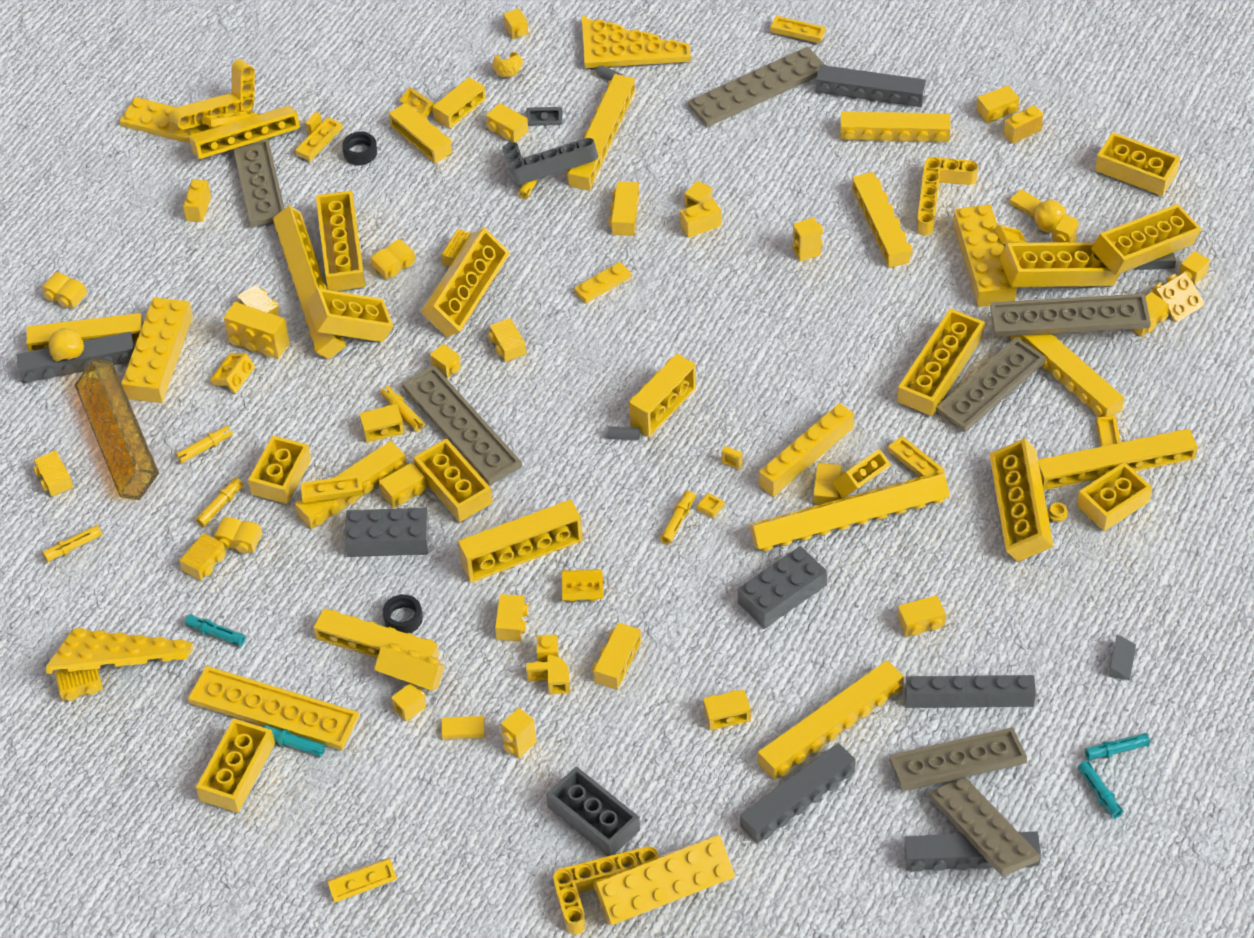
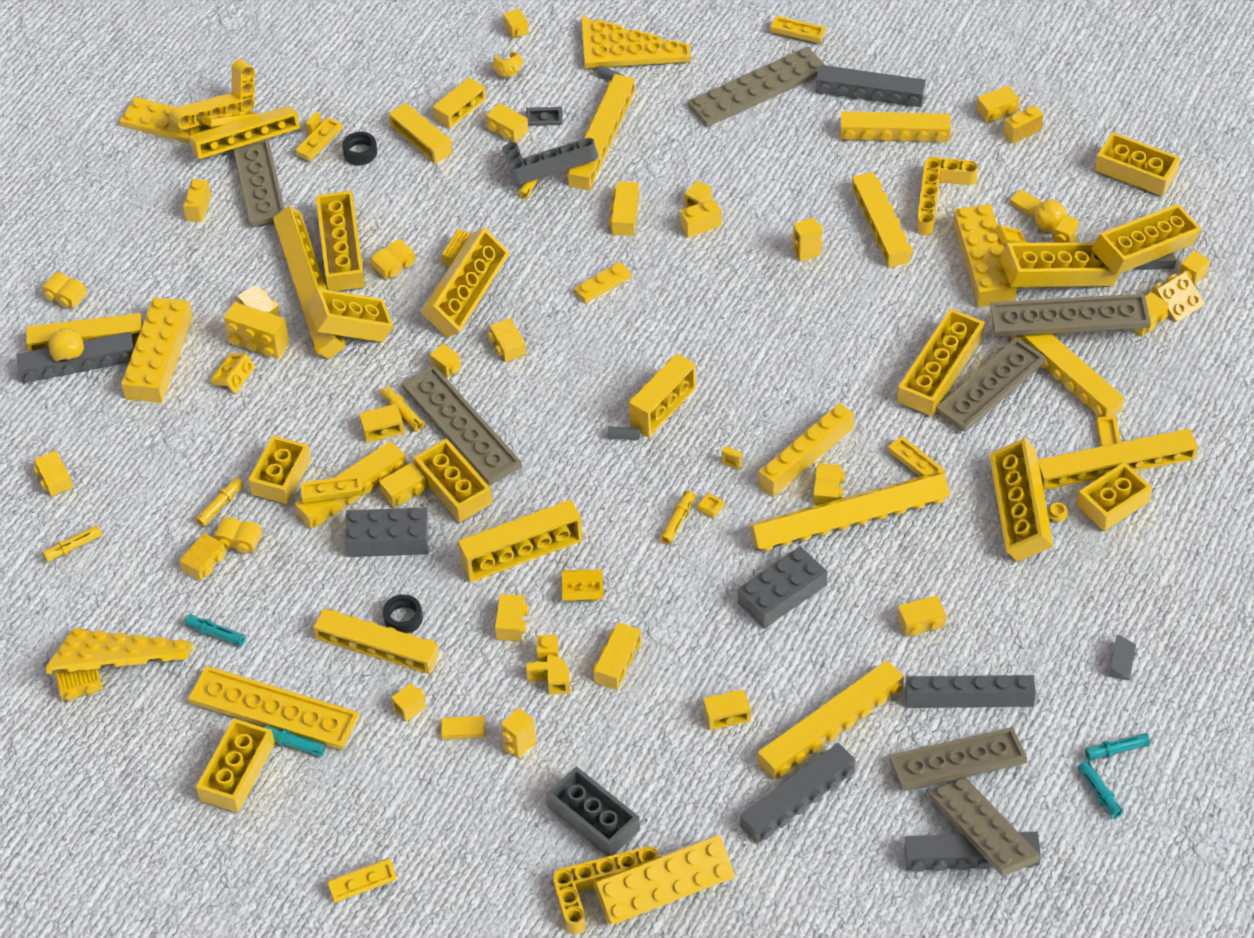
clear yellow brick [74,358,159,500] -> none
yellow pin [176,425,233,464] -> none
yellow brick [374,643,445,691] -> none
yellow plate [399,86,435,118] -> none
yellow brick [832,448,891,498] -> none

